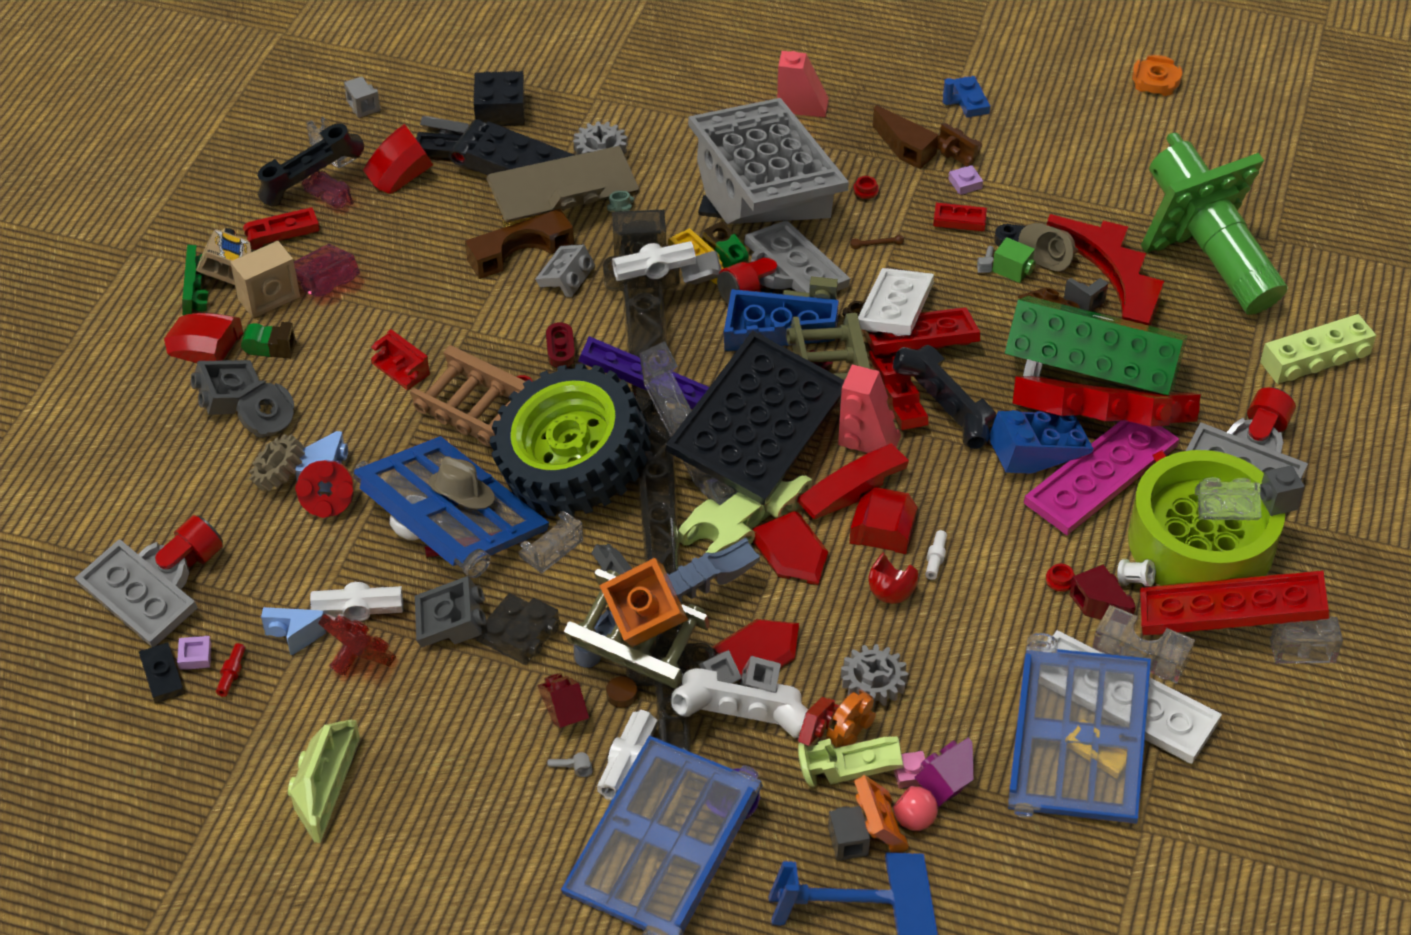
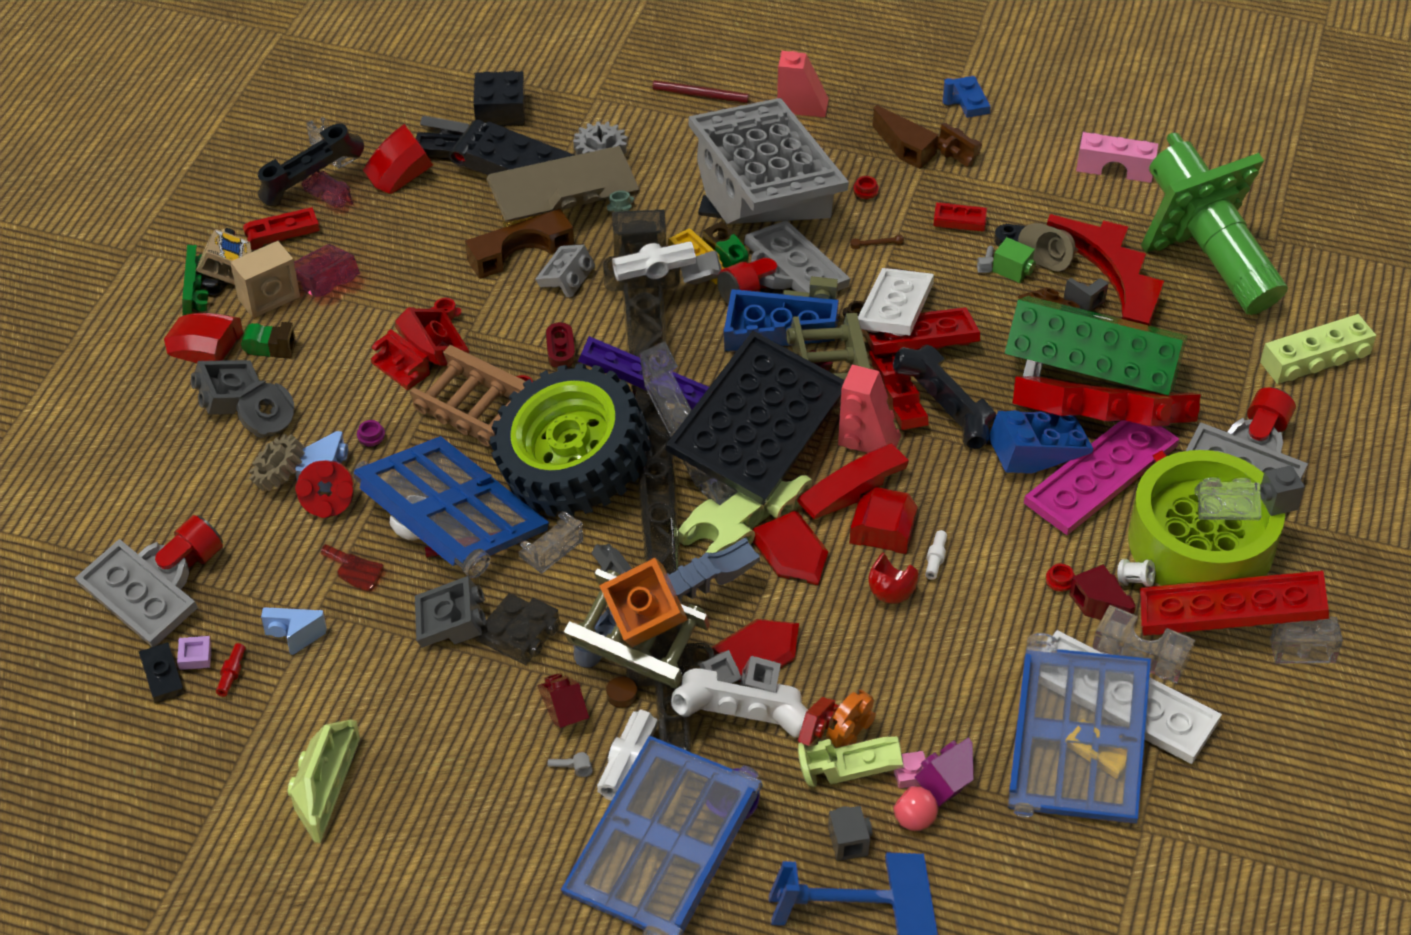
white piece [310,582,403,622] -> none
clear red plate [318,613,397,676] -> none
light grey brick [344,77,381,118] -> none
dark tan piece [429,456,495,509] -> none
light grey gear [841,644,908,706] -> none
orange plate [854,775,909,853] -> none
lavender plate [949,165,983,195] -> none
orange plate [1132,55,1182,96] -> none
none -> black hand [202,278,225,296]
none -> clear red piece [321,544,384,592]
none -> magenta plate [357,420,385,446]
none -> red slope [395,307,469,366]
none -> red plate [430,298,462,320]
none -> dark red bar [652,80,749,103]
none -> bright pink arch [1076,132,1158,183]

